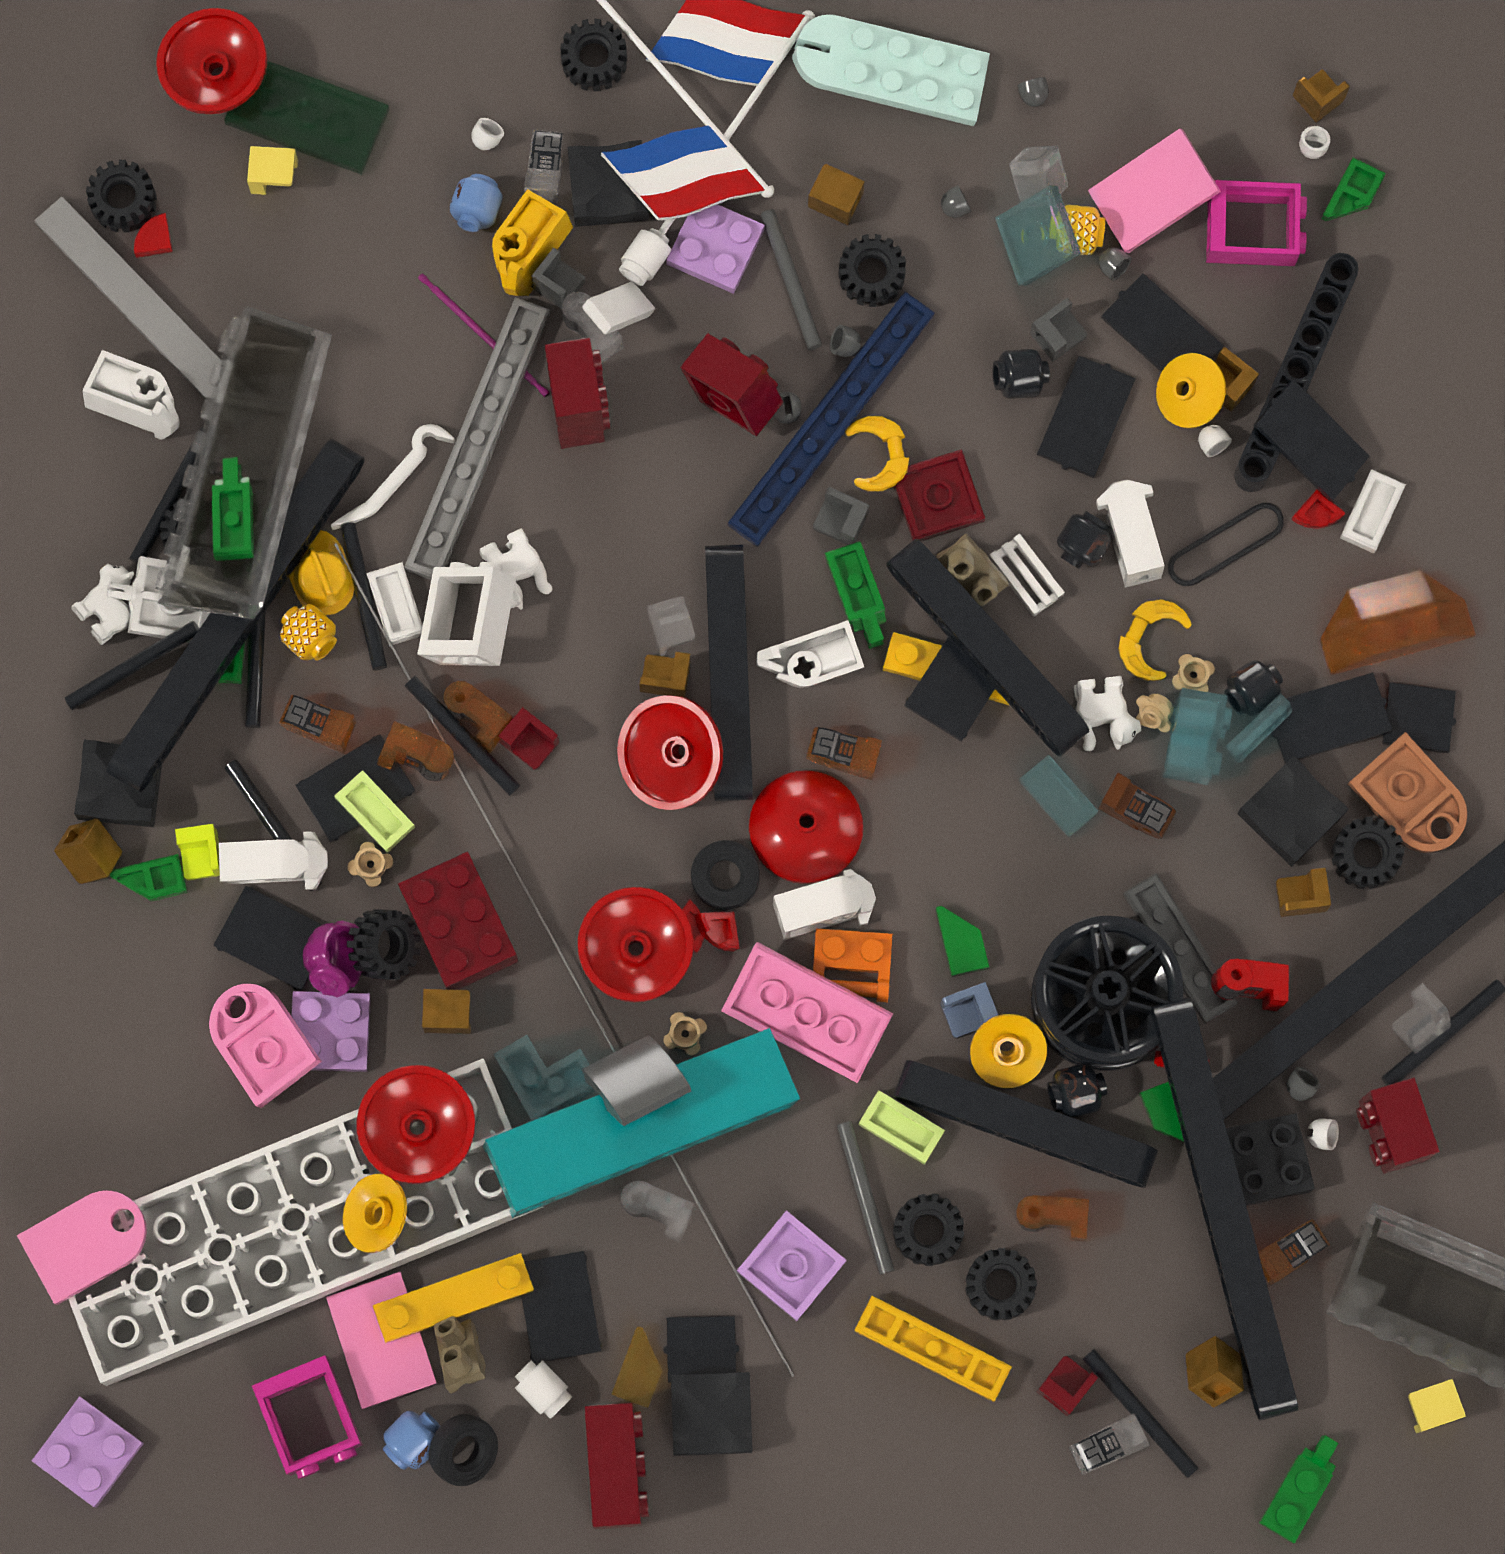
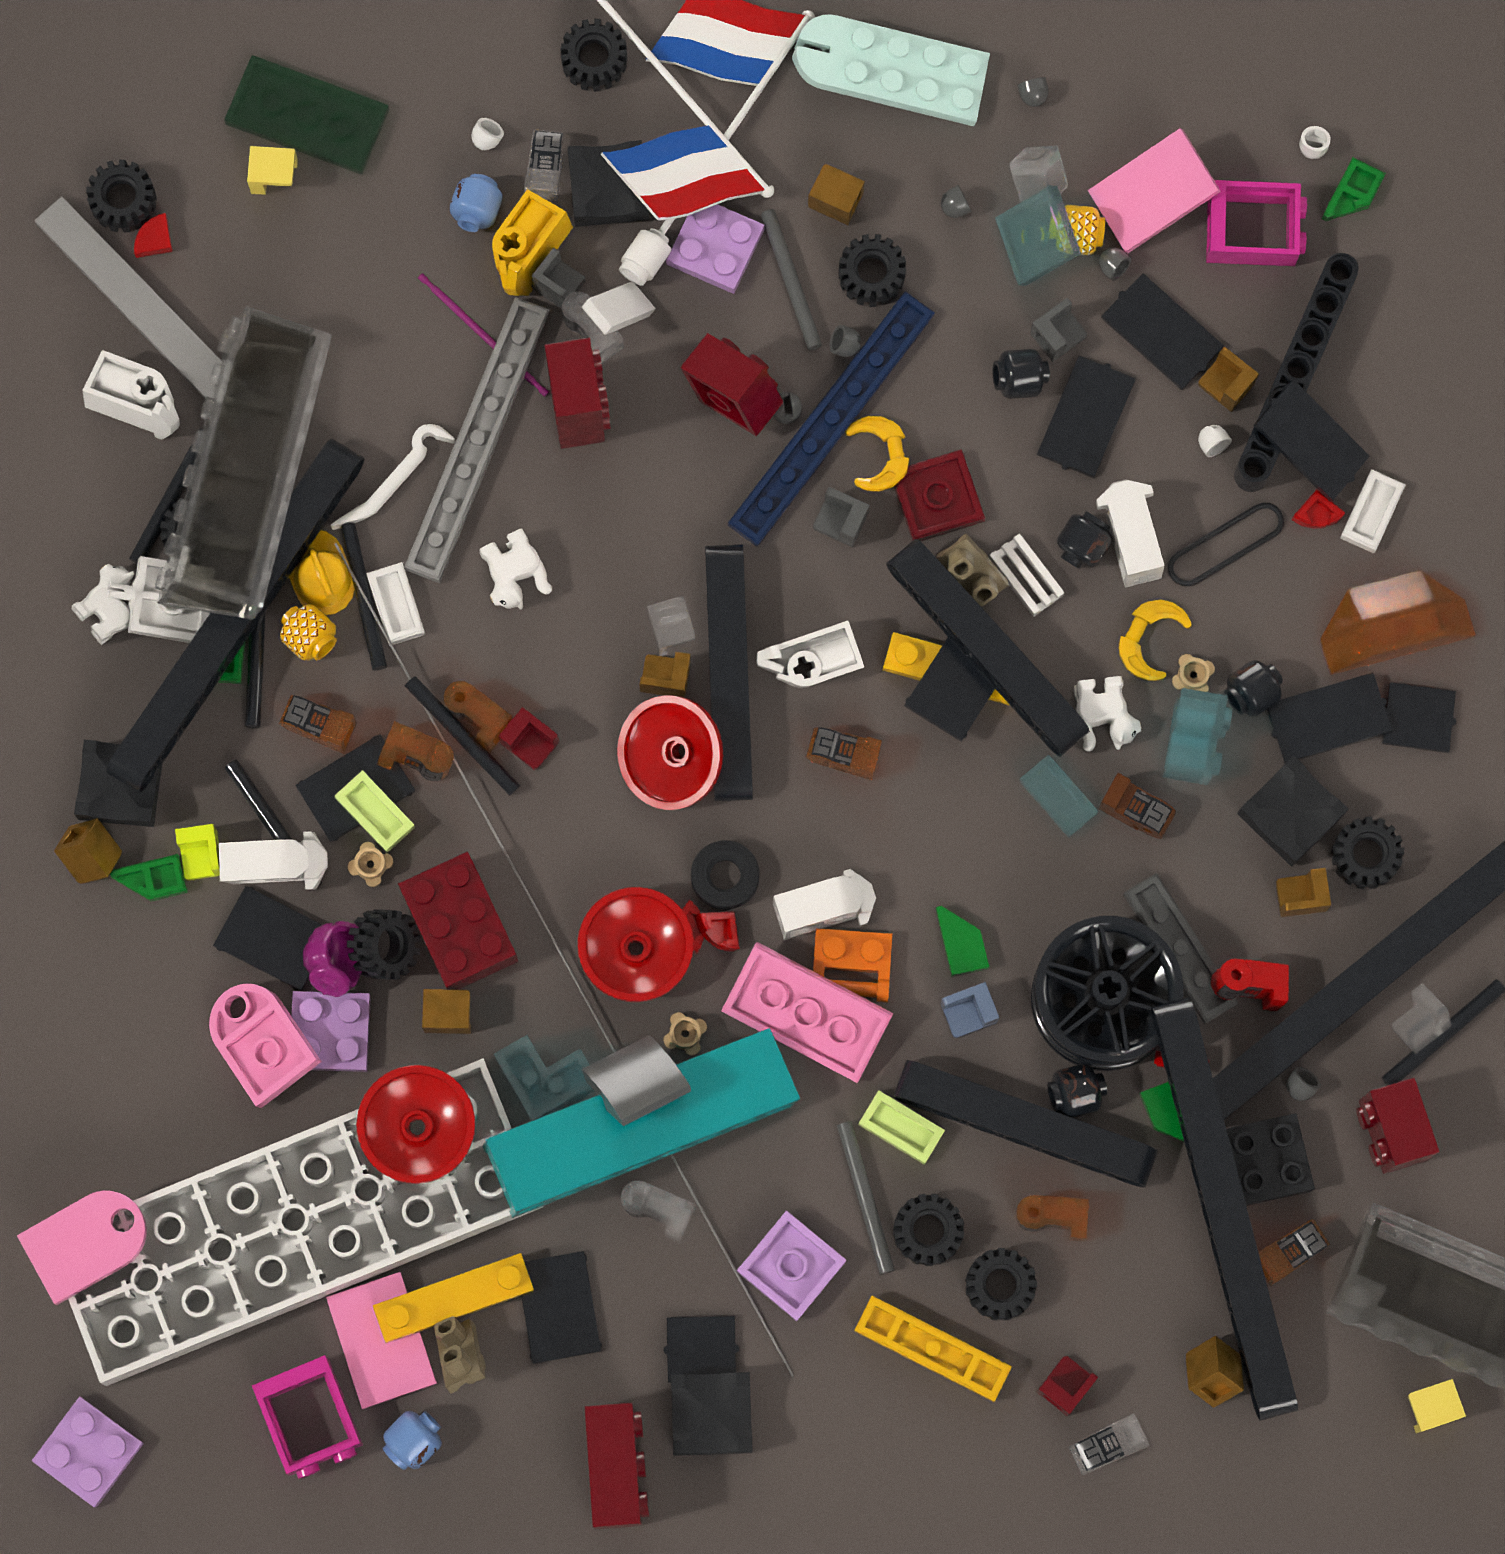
black bar [65,621,199,710] -> none
red dish [156,8,267,114] -> none
green hinge [212,457,254,561] -> none
yellow dish [343,1174,407,1253] -> none
white window [417,562,516,666] -> none
black tyre [429,1414,498,1486] -> none
white brick [515,1360,572,1419] -> none
clear yellow tile [612,1326,662,1408] -> none
red dish [749,770,863,884] -> none
green hinge [825,541,887,649] -> none
yellow dish [970,1014,1047,1088] -> none
black bar [1083,1349,1199,1478] -> none
tan plate [1136,694,1173,732] -> none
yellow dish [1156,353,1226,428] -> none
clear light blue tile [1226,694,1292,763] -> none
green hinge [1259,1435,1339,1544] -> none
pearl gold panel [1292,69,1350,123] -> none
white hinge [1307,1118,1339,1150] -> none
nougat tile [1348,732,1467,853] -> none

